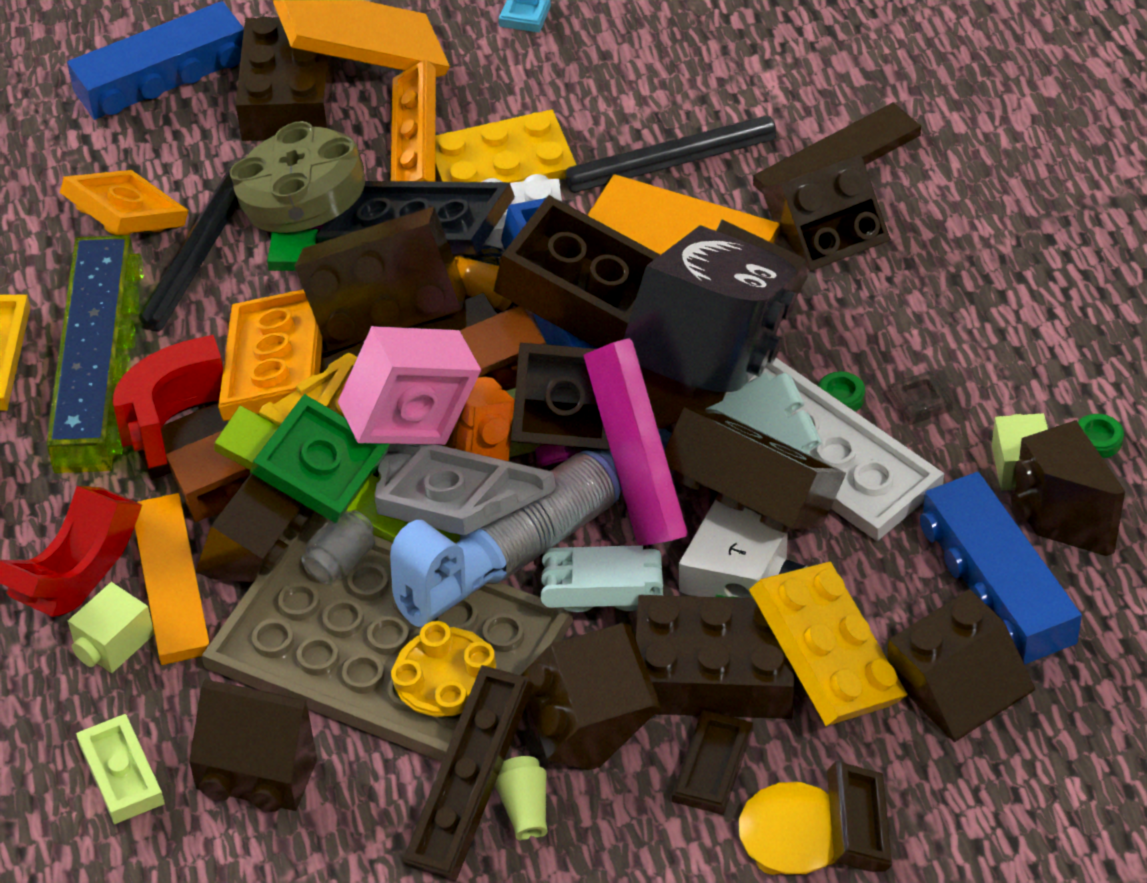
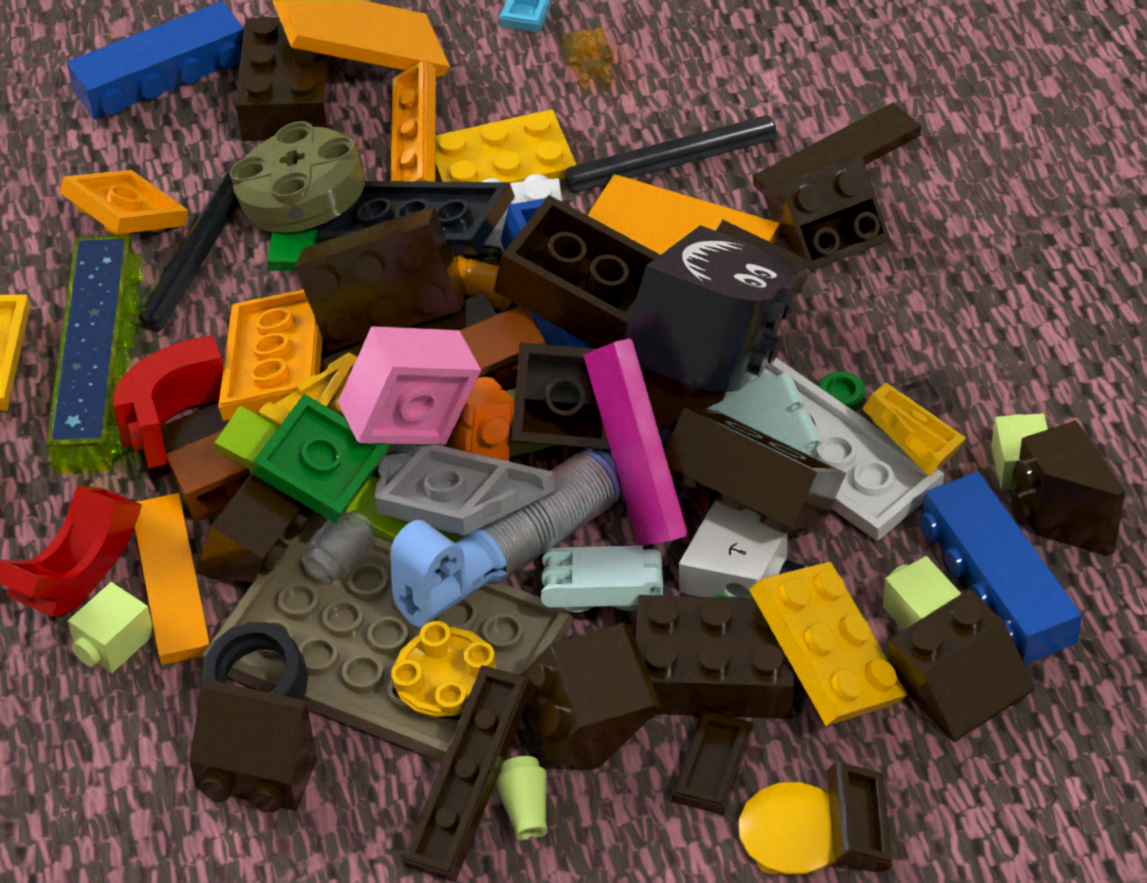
yellowish green plate [76,714,165,824] -> none
magenta tile [535,445,594,469] -> none
green tile [1078,414,1124,458] -> none
none -> black tyre [202,622,309,700]
none -> clear yellow plate [562,27,613,90]
none -> yellow wing [863,382,966,477]
none -> yellowish green brick [883,556,961,630]

